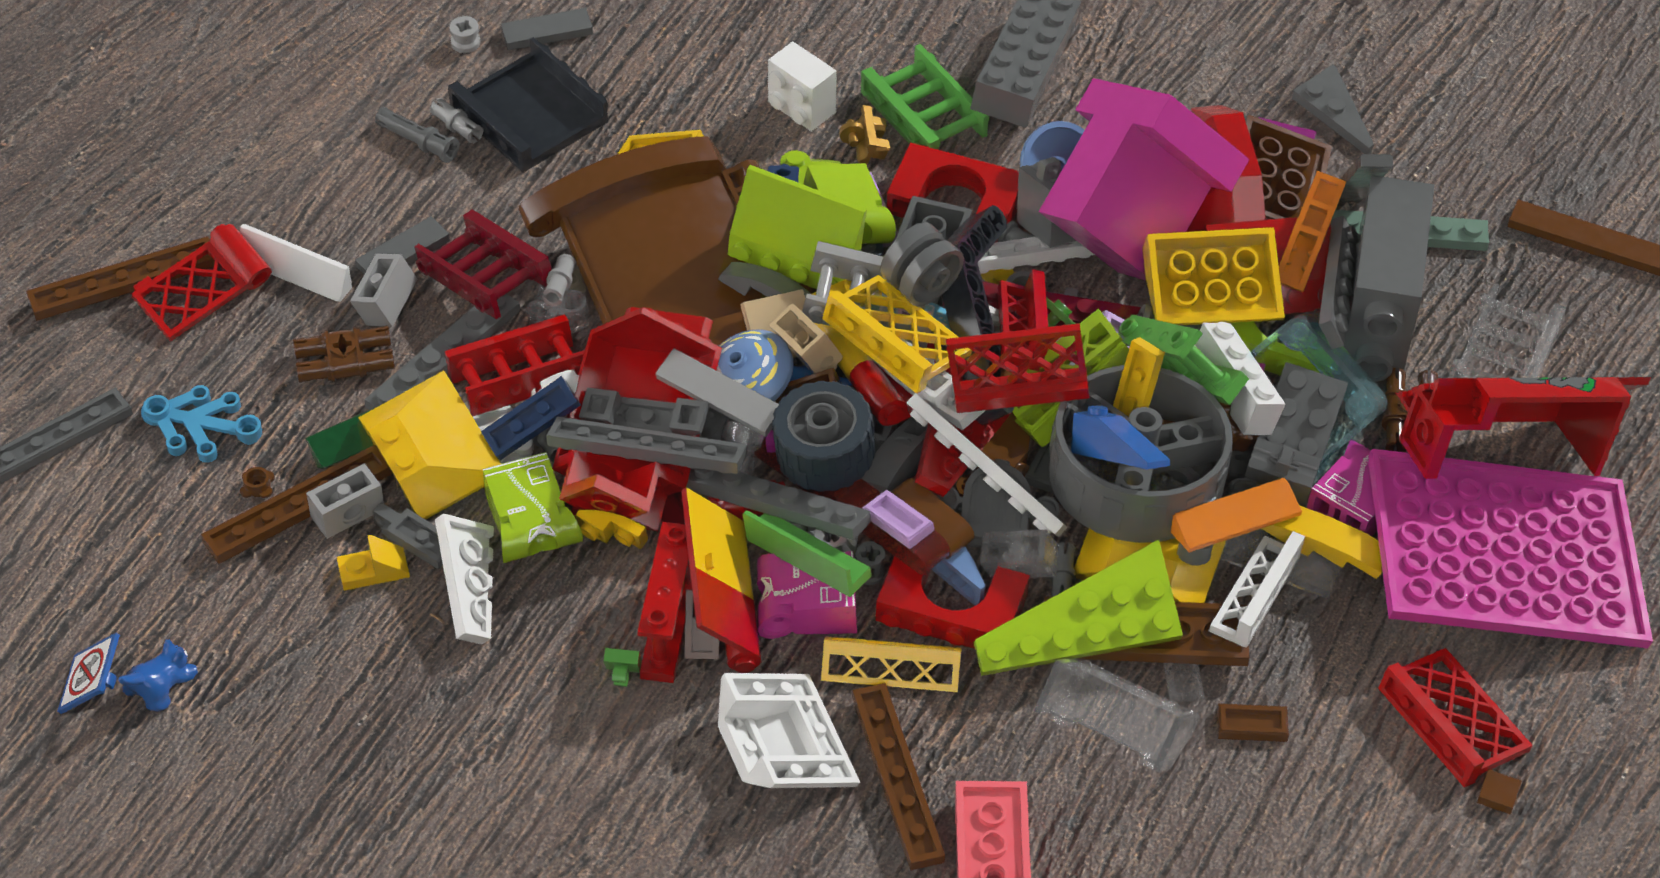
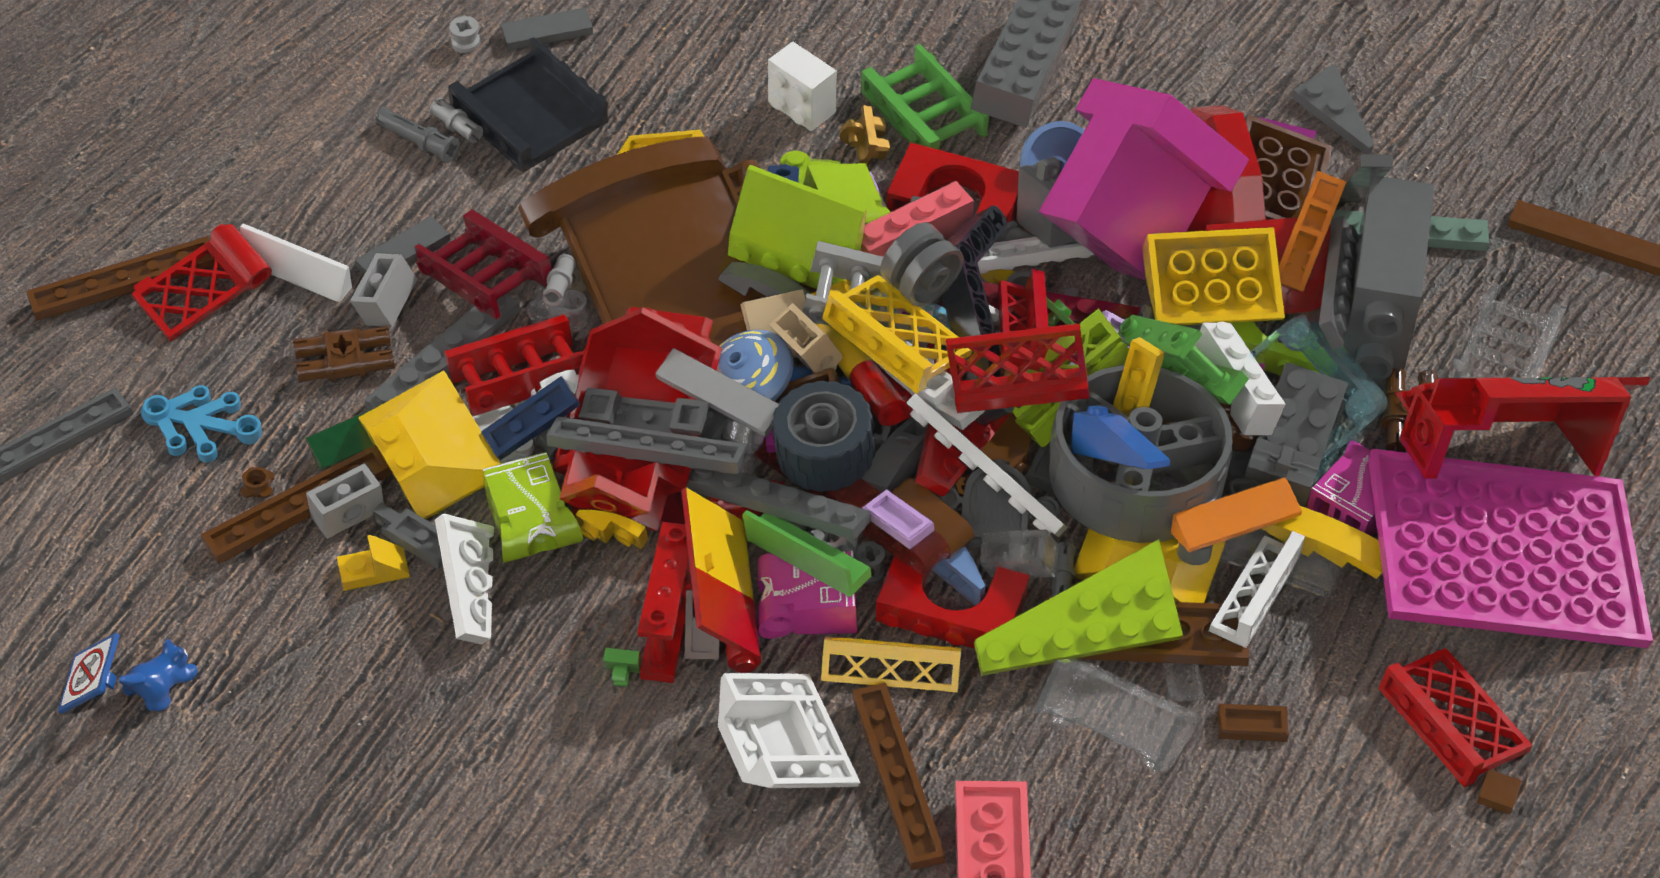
none -> coral brick [861,181,974,257]

